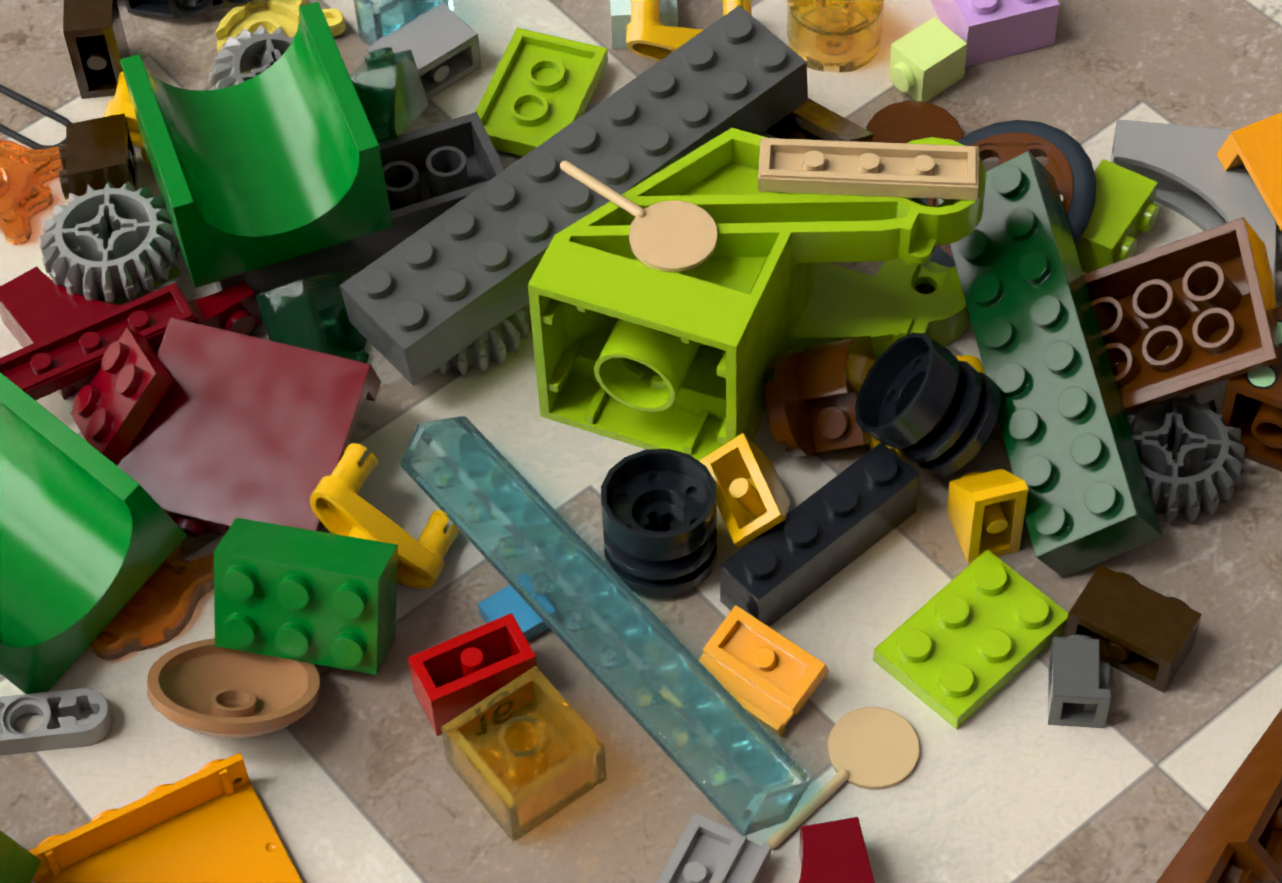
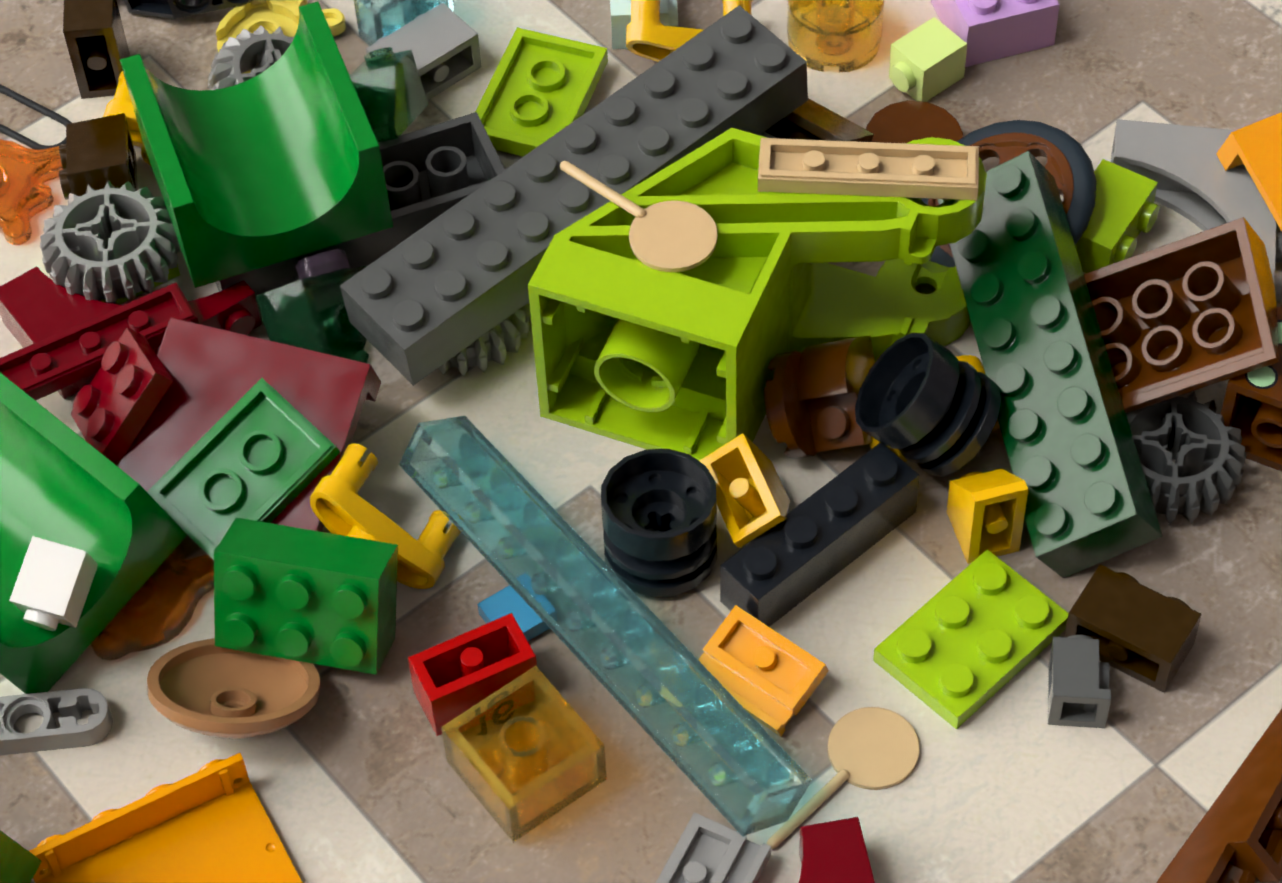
none -> white brick [9,536,98,631]
none -> green tile [147,378,340,560]
none -> clear purple tile [295,249,350,283]

